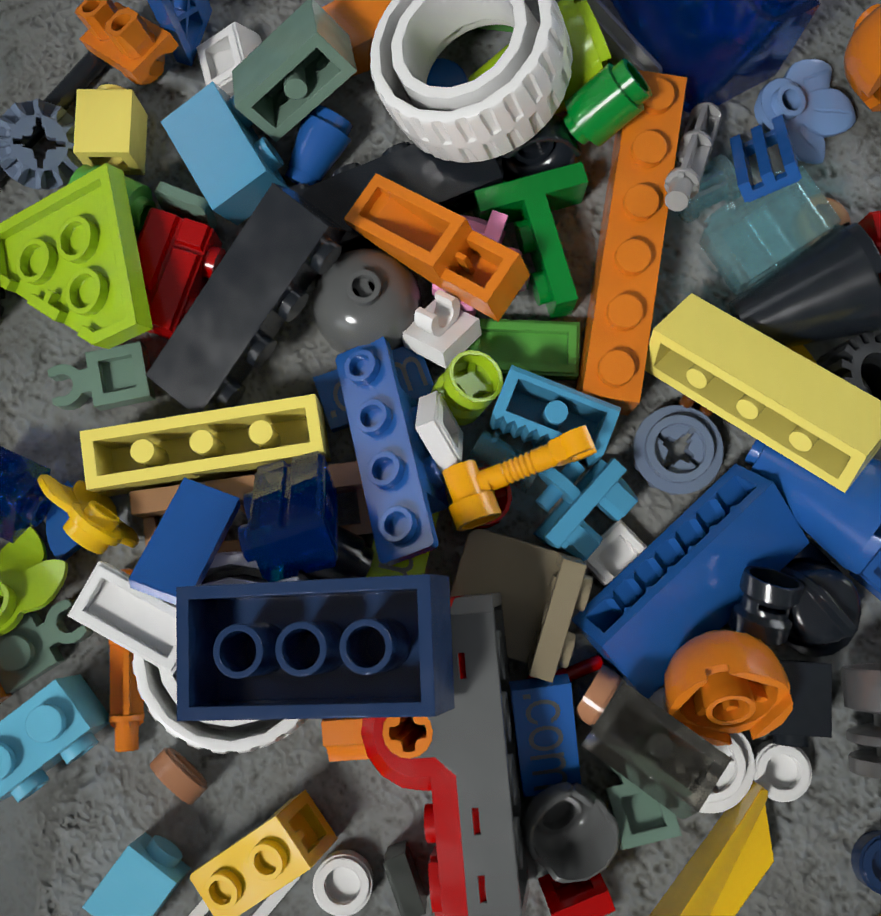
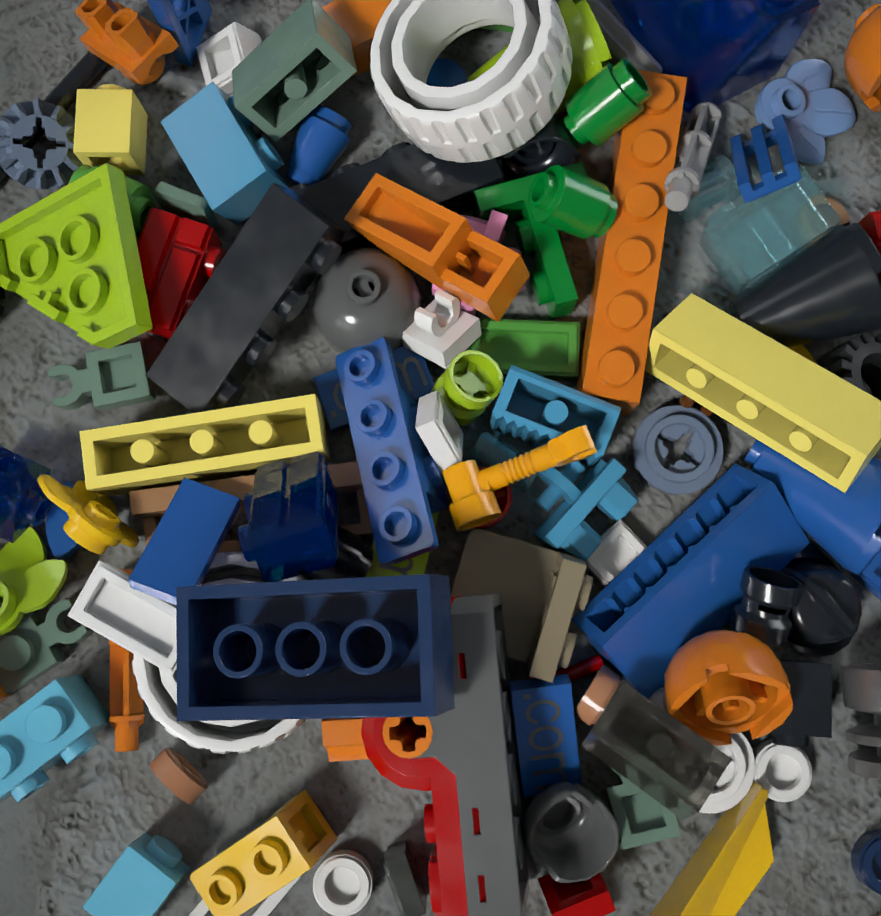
none -> green brick [528,165,618,239]

